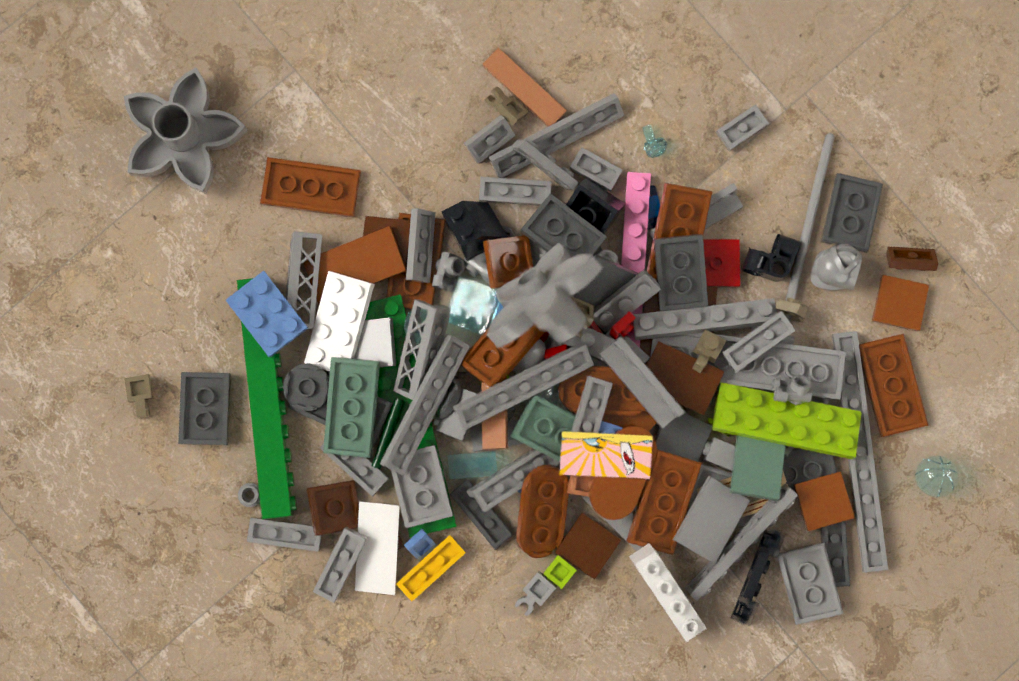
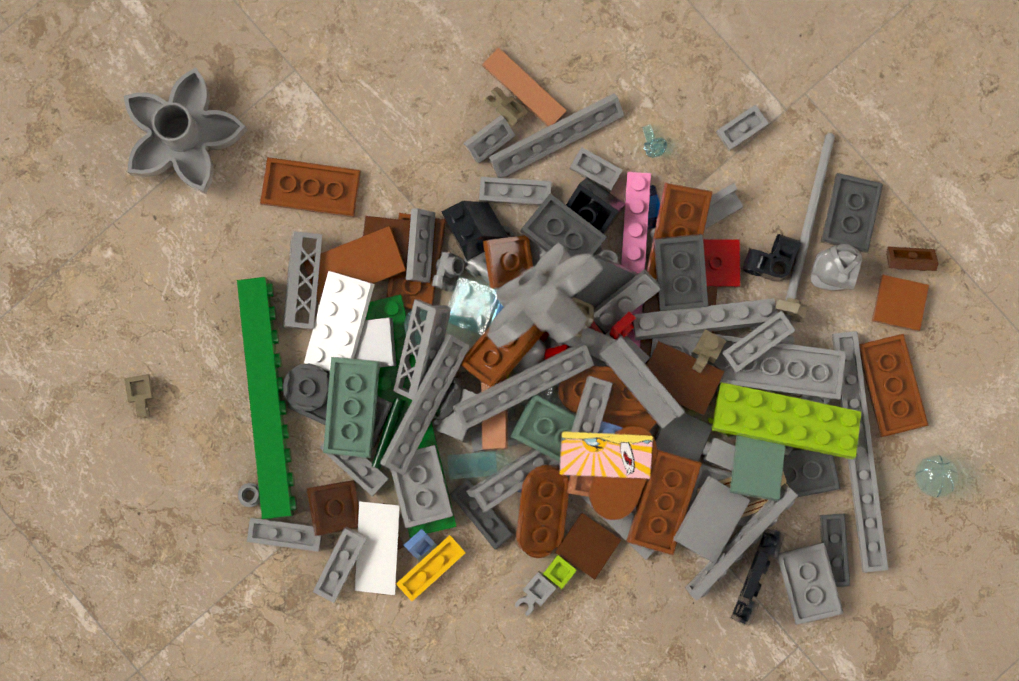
dark grey plate [178,372,231,445] -> none
medium blue plate [226,271,308,358] -> none
light grey plate [512,139,579,190] -> none
white brick [629,543,706,642] -> none
light grey plate [772,375,812,405] -> none
dark orange tile [793,471,855,531] -> none

